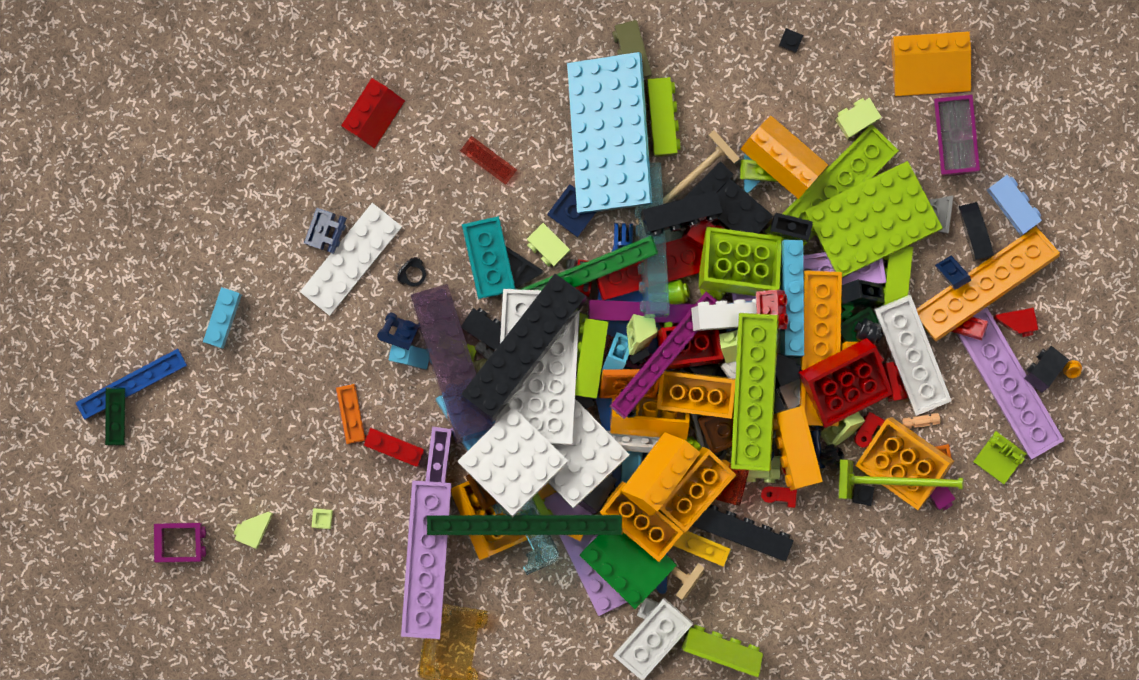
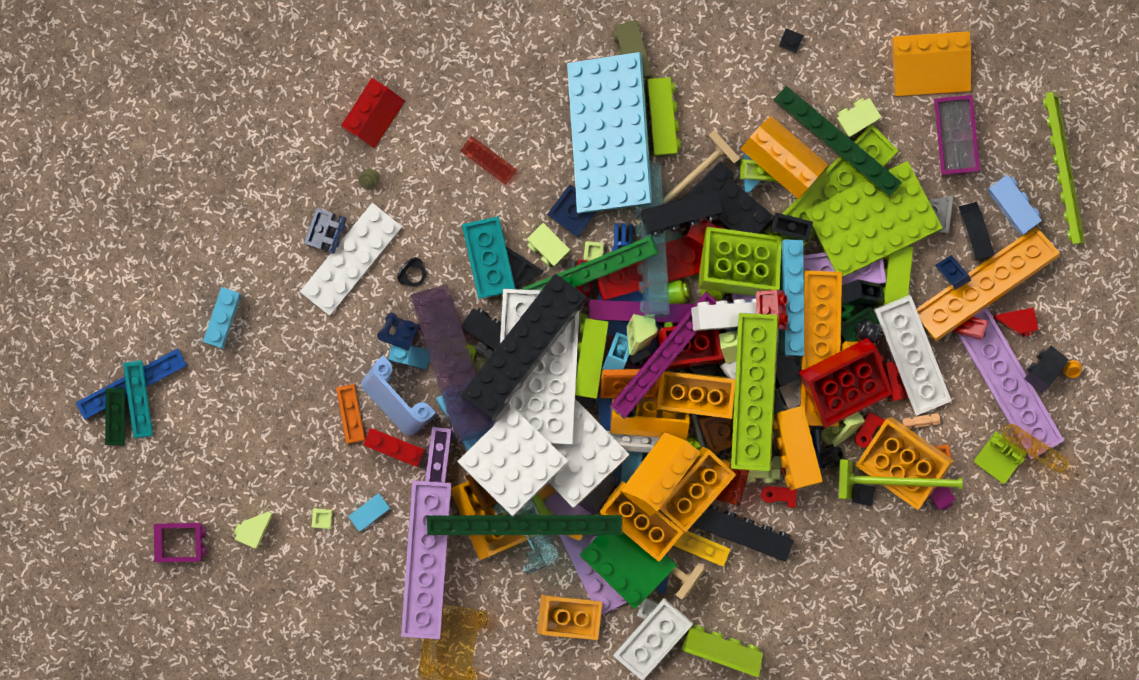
none -> teal tile [123,360,153,438]
none -> medium azure tile [348,493,390,532]
none -> olive wheel [359,169,380,190]
none -> light blue windscreen [361,355,437,436]
none -> light orange slope [537,594,602,640]
none -> yellowish green tile [584,241,605,261]
none -> dark green plate [774,86,902,198]
none -> clear yellow beam [1001,424,1069,473]
none -> lime plate [1043,92,1085,245]

